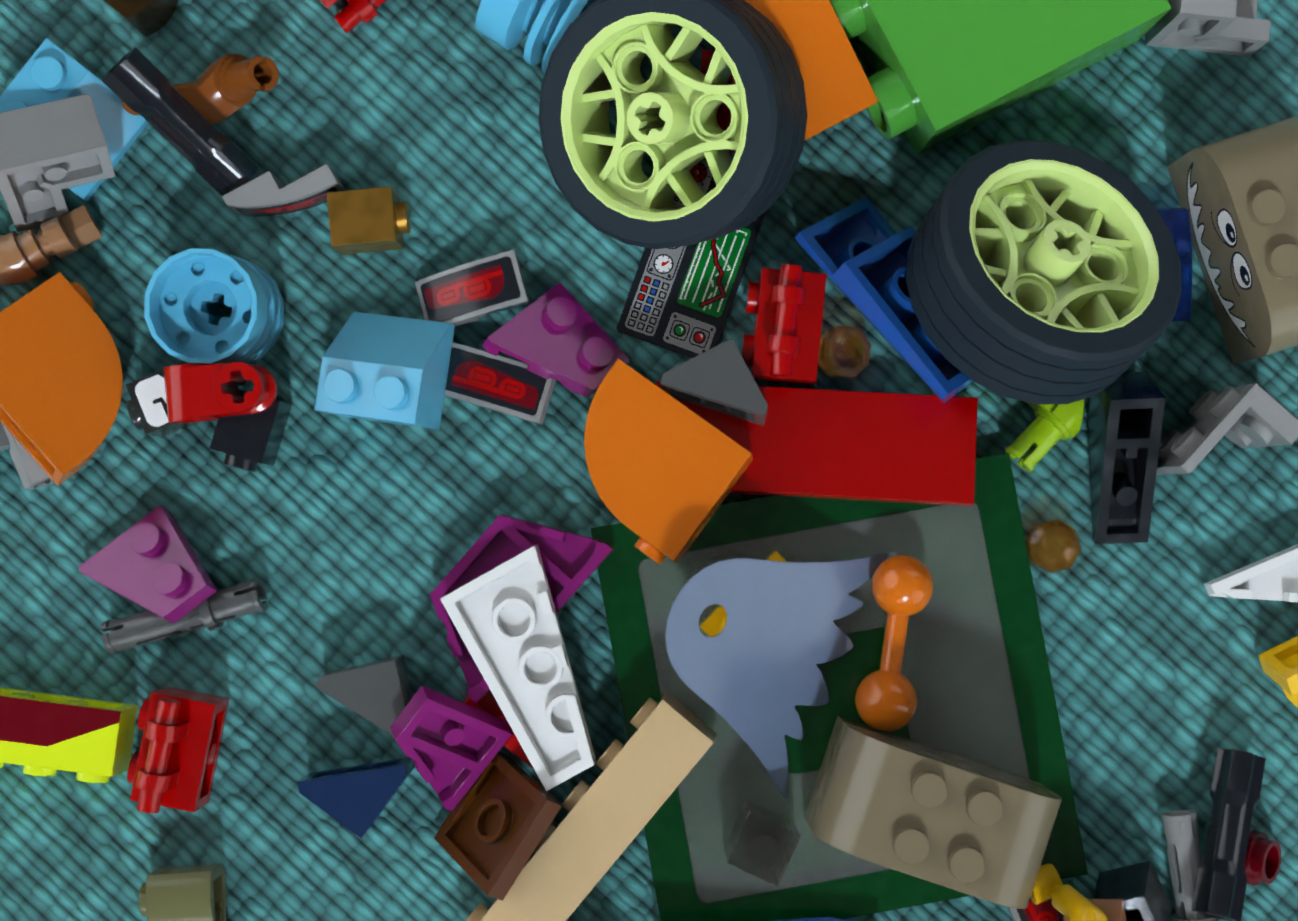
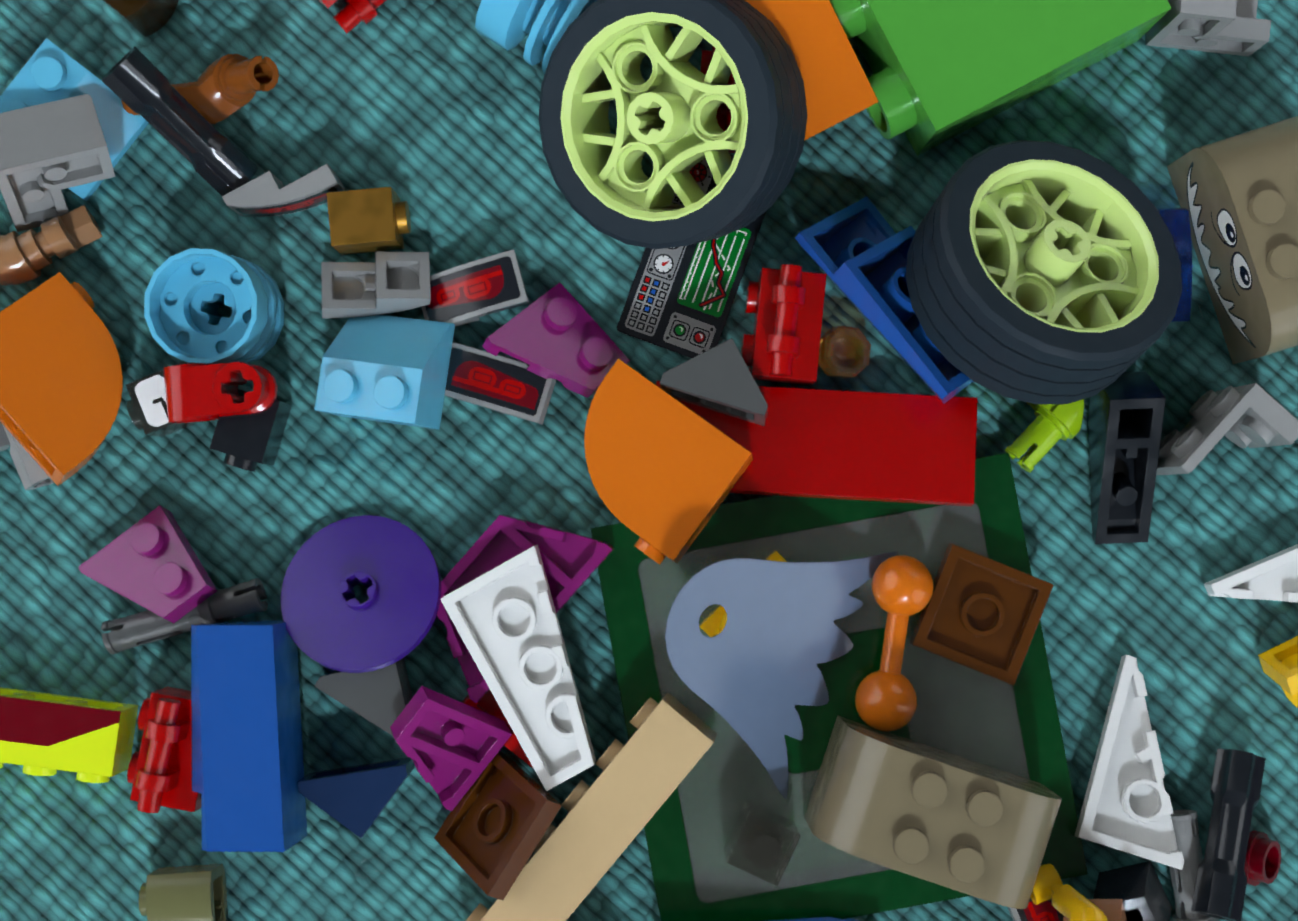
clear orange tile [1025,520,1081,573] -> none
none -> blue slope [191,620,307,852]
none -> dark purple piece [281,515,441,673]
none -> light grey slope [321,251,431,319]
none -> reddish brown plate [909,543,1054,686]
none -> white wing [1075,655,1184,870]

